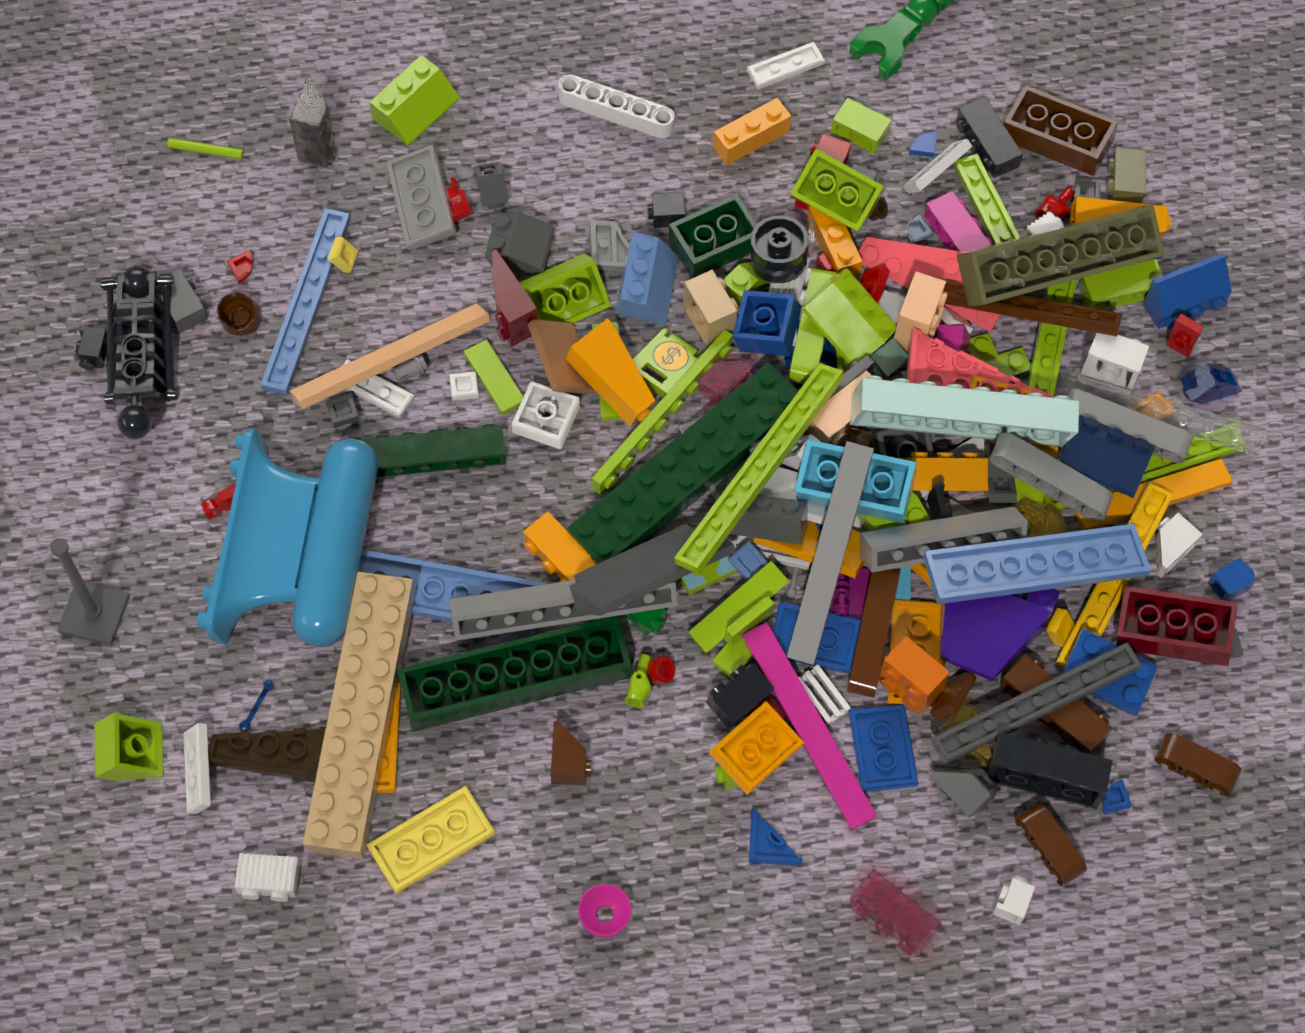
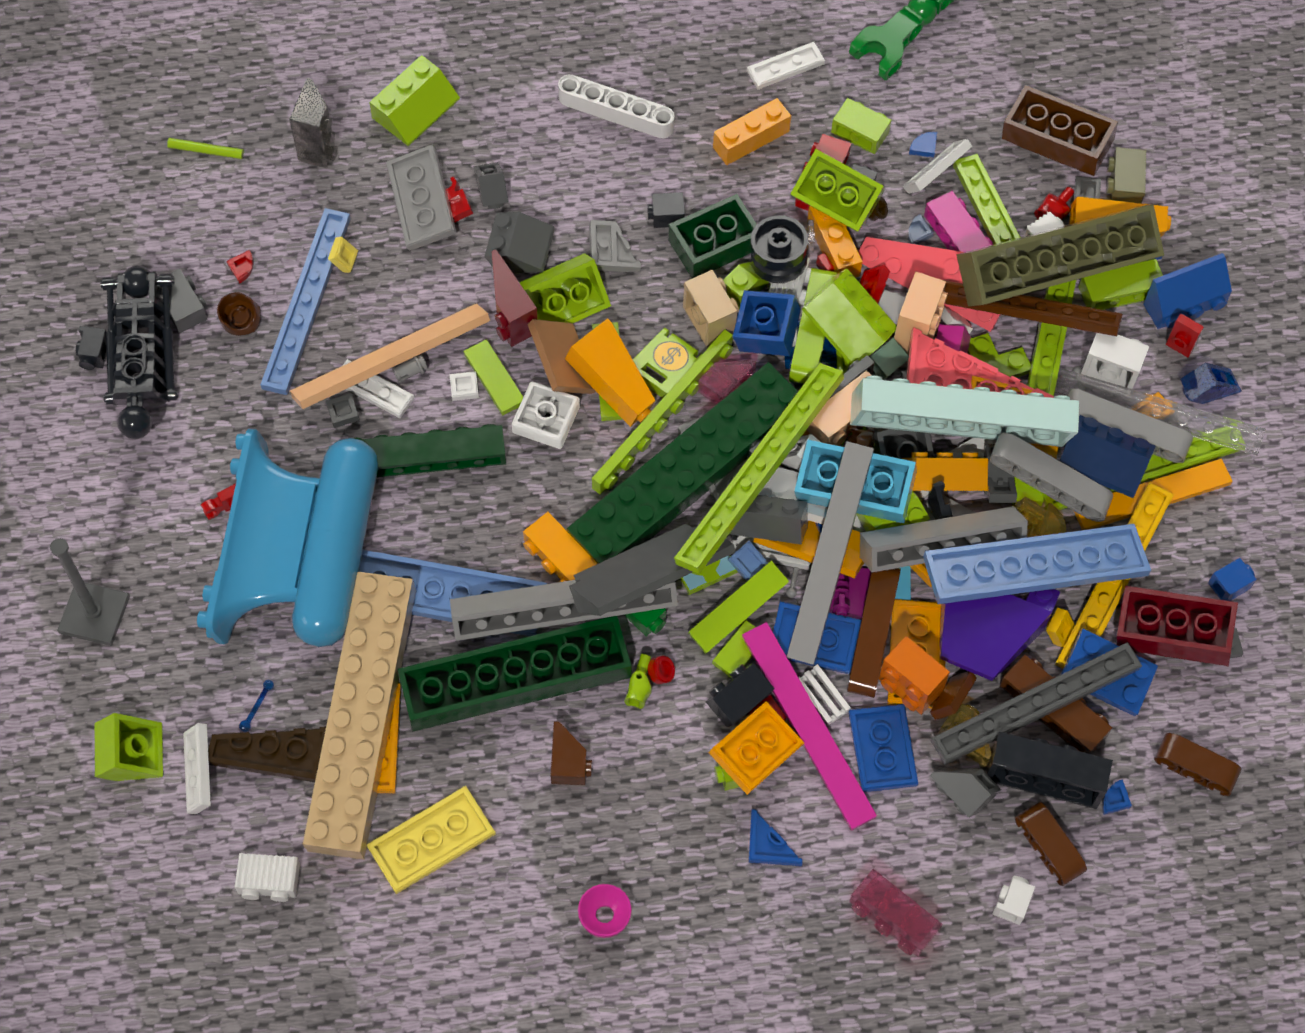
medium blue slope [615,232,678,325] -> none
lime tile [725,597,775,646] -> none
brick [955,97,1023,178] -> none
white slope [1155,513,1203,578] -> none

